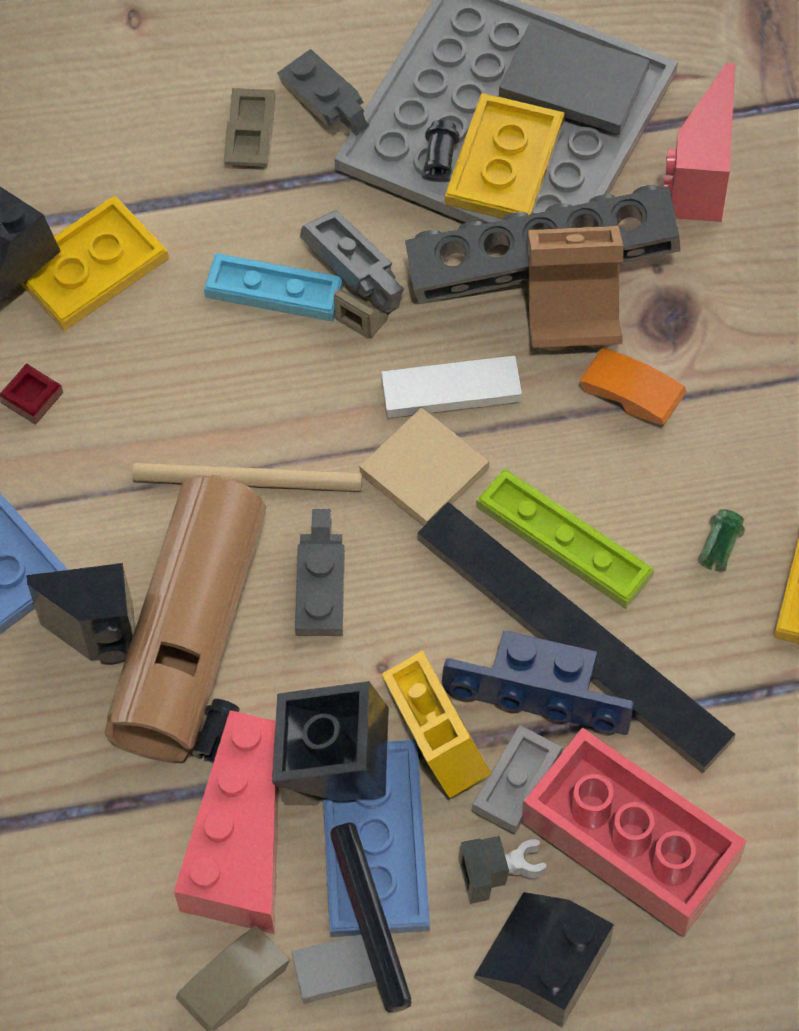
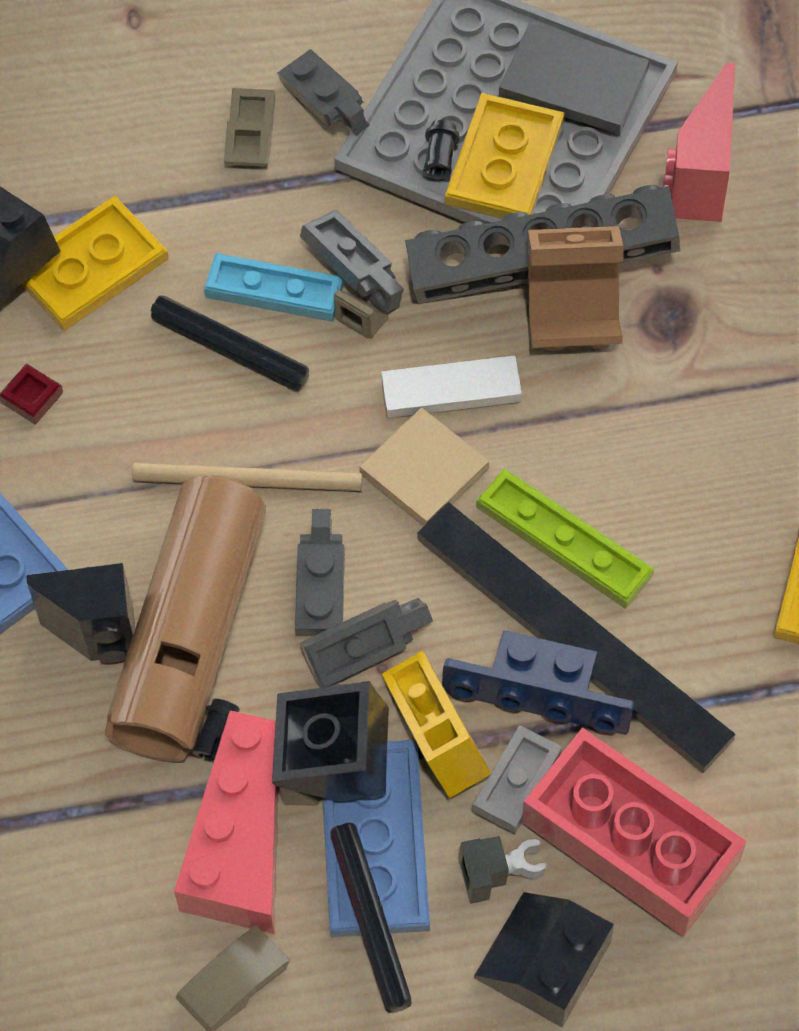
light grey tile [291,928,391,1004] -> none
orange slope [579,348,687,425] -> none
clear green pin [697,509,745,572] -> none
none -> black axle [150,295,309,390]
none -> dark grey hinge [300,598,433,688]

